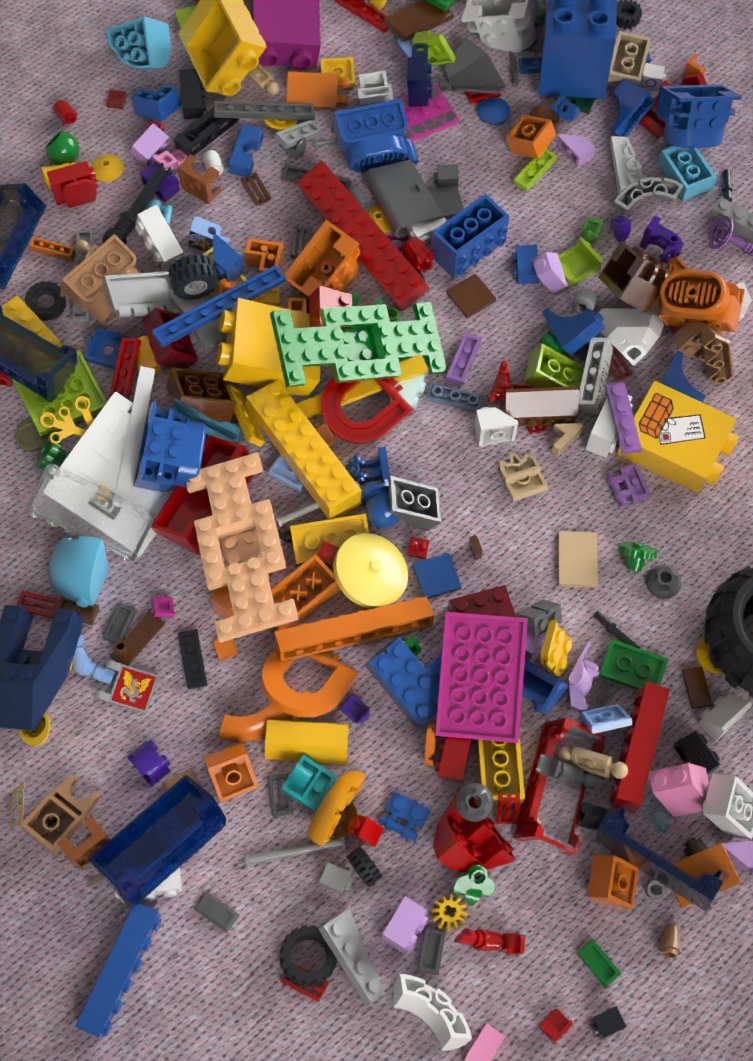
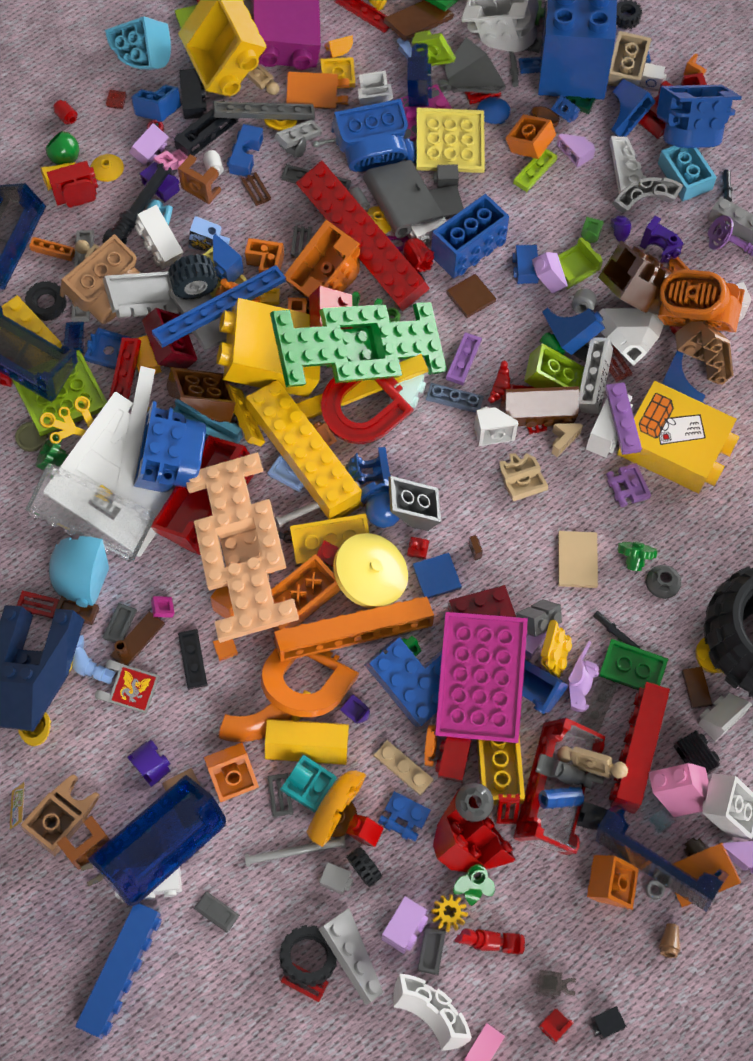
green tile [576,939,622,988] -> none
light blue plate [580,704,632,734] -> none
none -> clear blue slope [64,322,84,354]
none -> light orange brick [324,35,353,58]
none -> tan plate [374,740,434,796]
none -> light yellow plate [416,108,485,173]
none -> clear smoke brick [536,970,576,998]
none -> blue axle [539,787,584,809]

